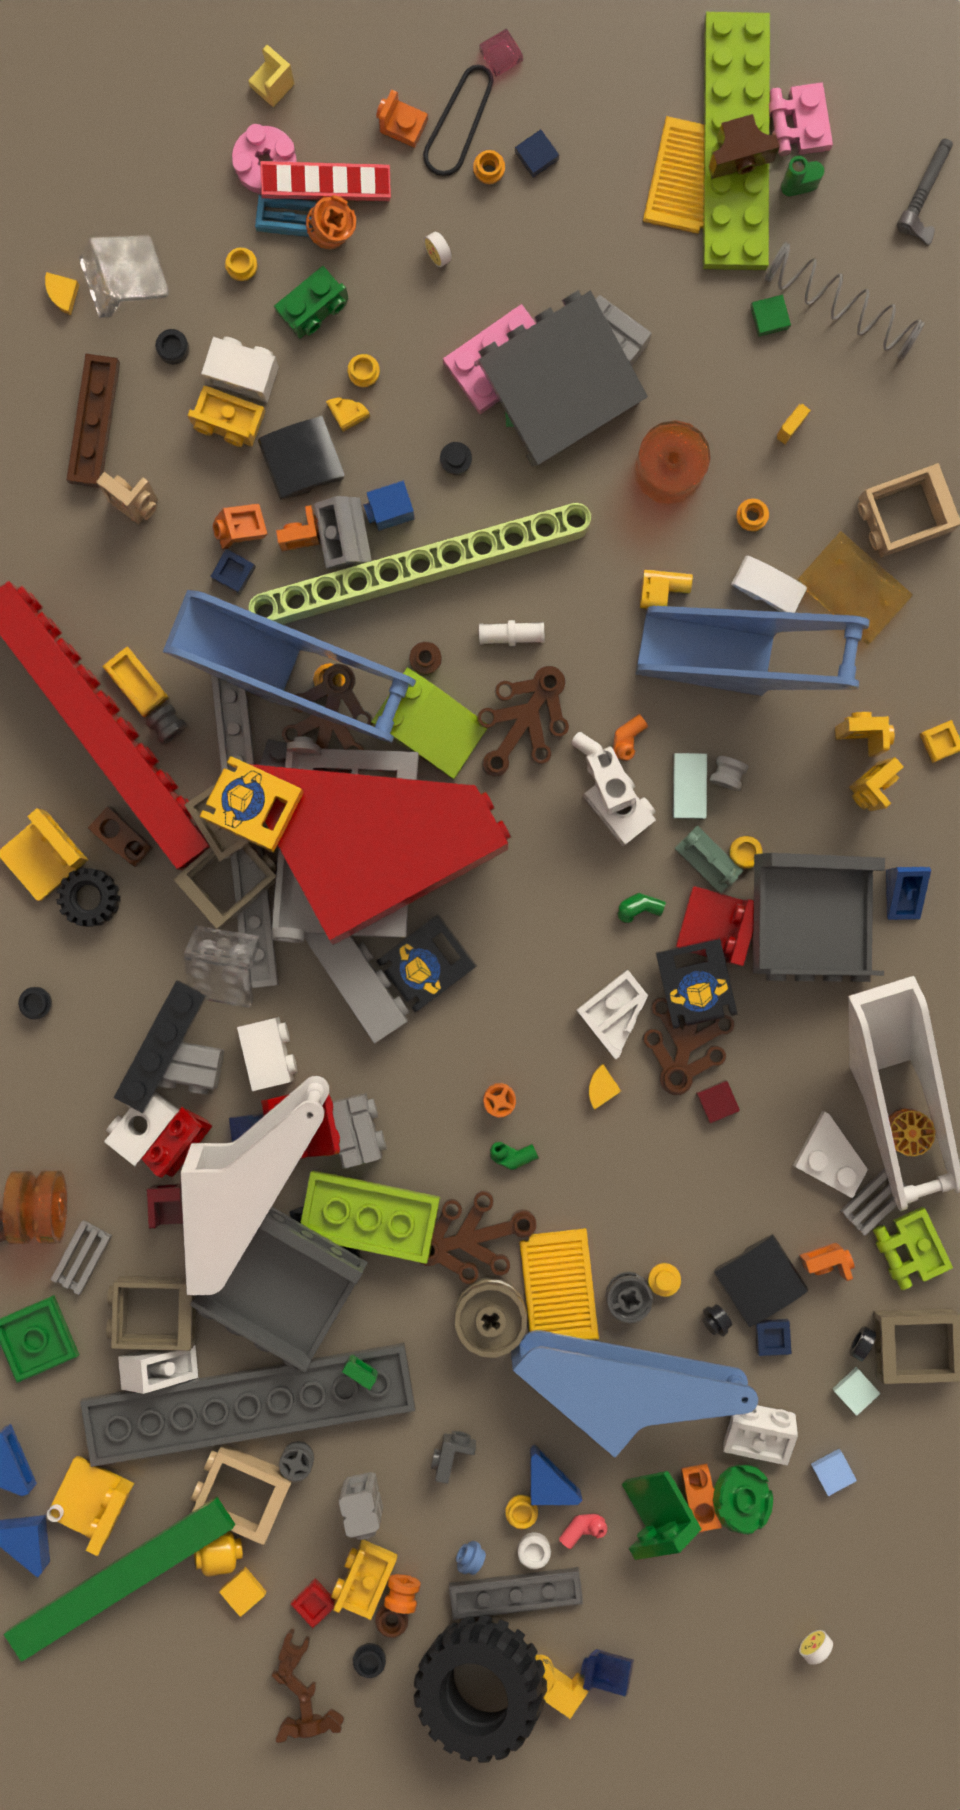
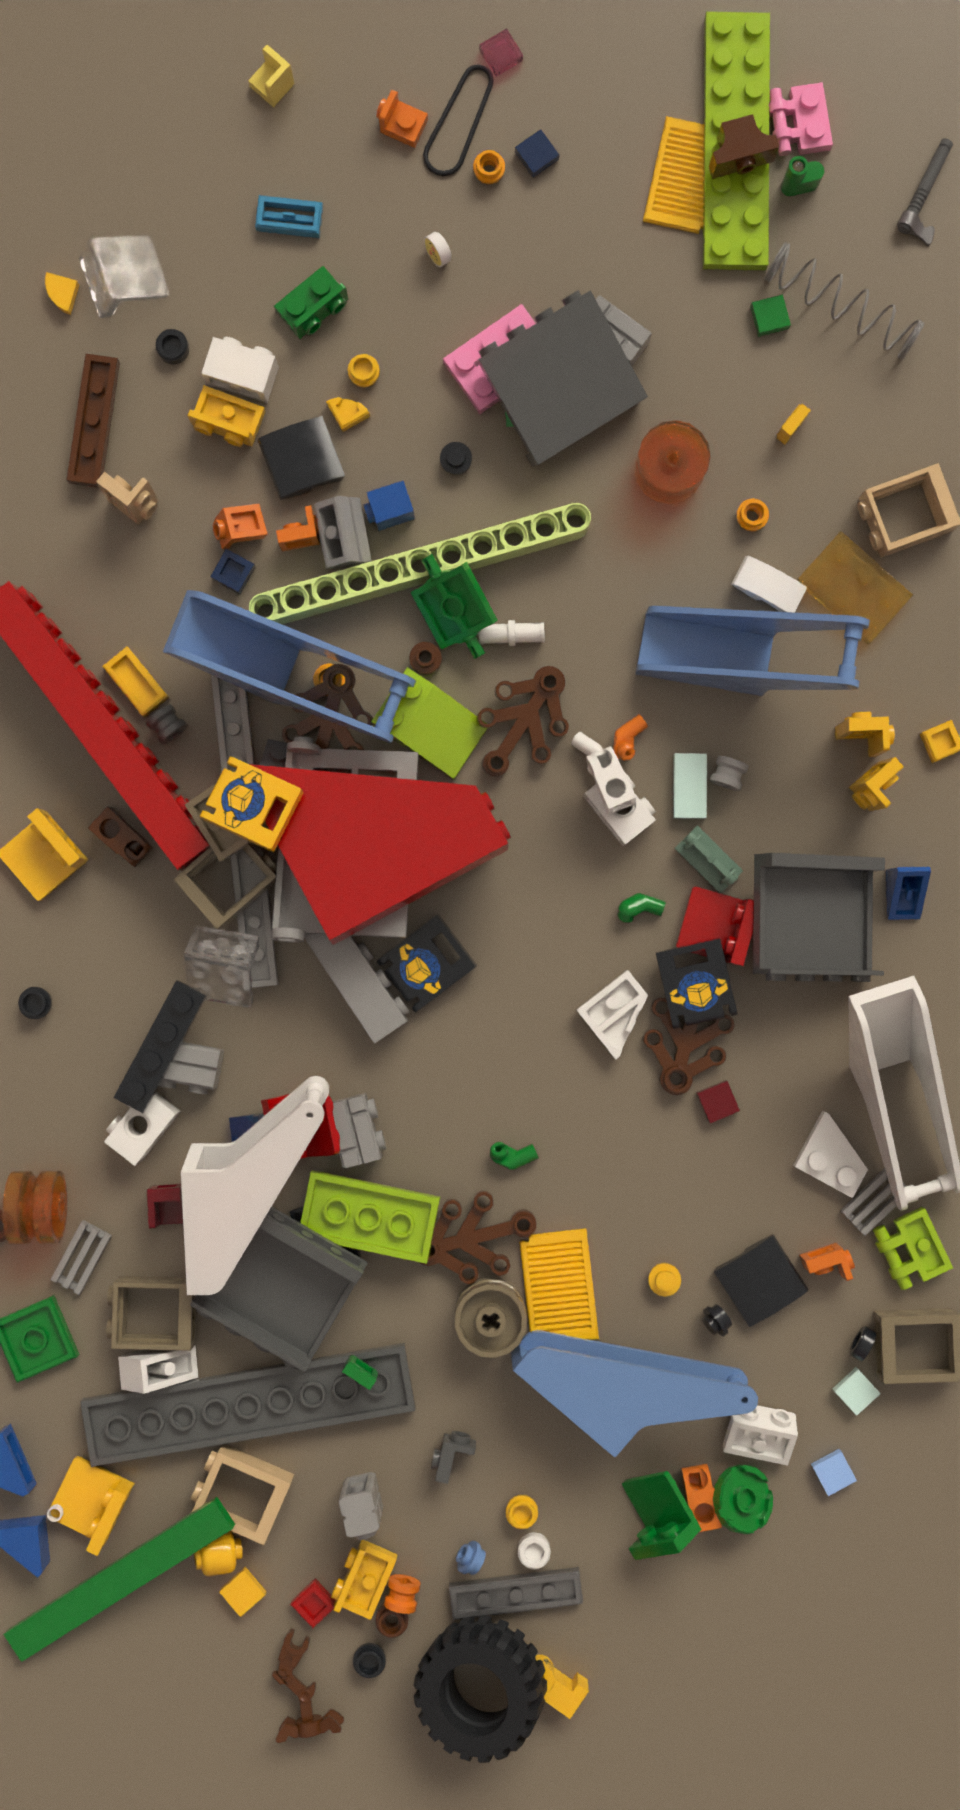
black tyre [56,868,120,927] -> none
red bracket [141,1107,212,1178] -> none
yellow plate [225,247,258,281] -> none
bright pink plate [232,124,297,194] -> none
white brick [237,1017,297,1091] -> none
tile [260,161,391,201] -> none
dark grey wheel [279,1441,314,1482] -> none
orange wheel [306,195,356,250] -> none
orange wheel [483,1083,516,1118] -> none
blue slope [530,1444,583,1505] -> none
coral arm [559,1514,608,1549] -> none
clear blue bracket [580,1649,634,1697] -> none
yellow tile [589,1064,621,1109] -> none
dark grey wheel [606,1272,653,1323] -> none
yellow piece [640,570,693,610] -> none
yellow tile [729,836,763,869] -> none
dark blue tile [755,1319,792,1356] -> none
tile [799,1630,833,1665] -> none
wheel [889,1108,935,1157] -> none
none -> green plate [410,554,498,659]

